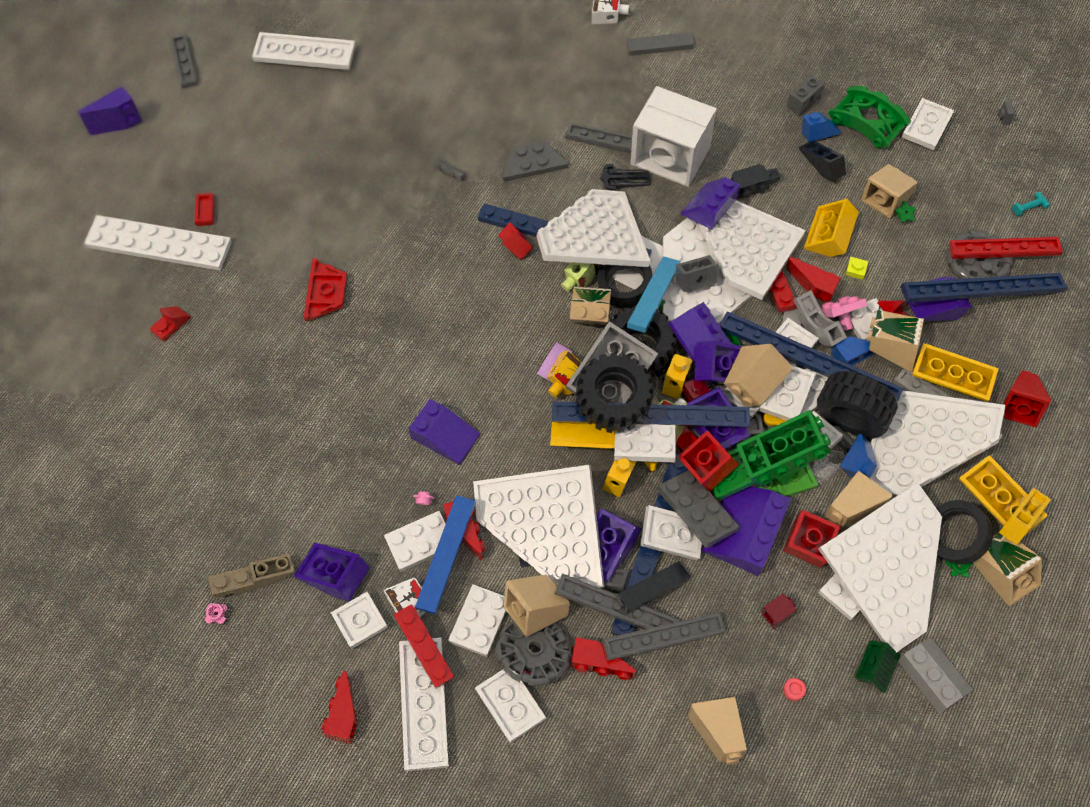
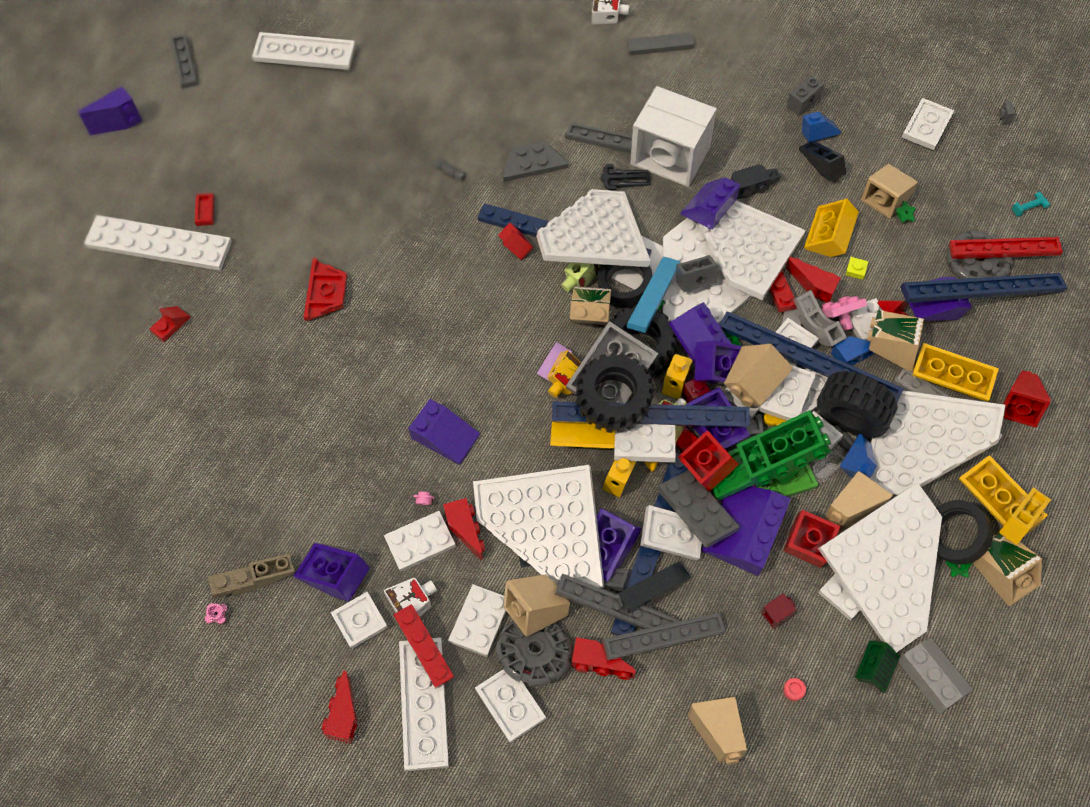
blue tile [415,495,476,615] -> none
green fence [828,86,911,149] -> none

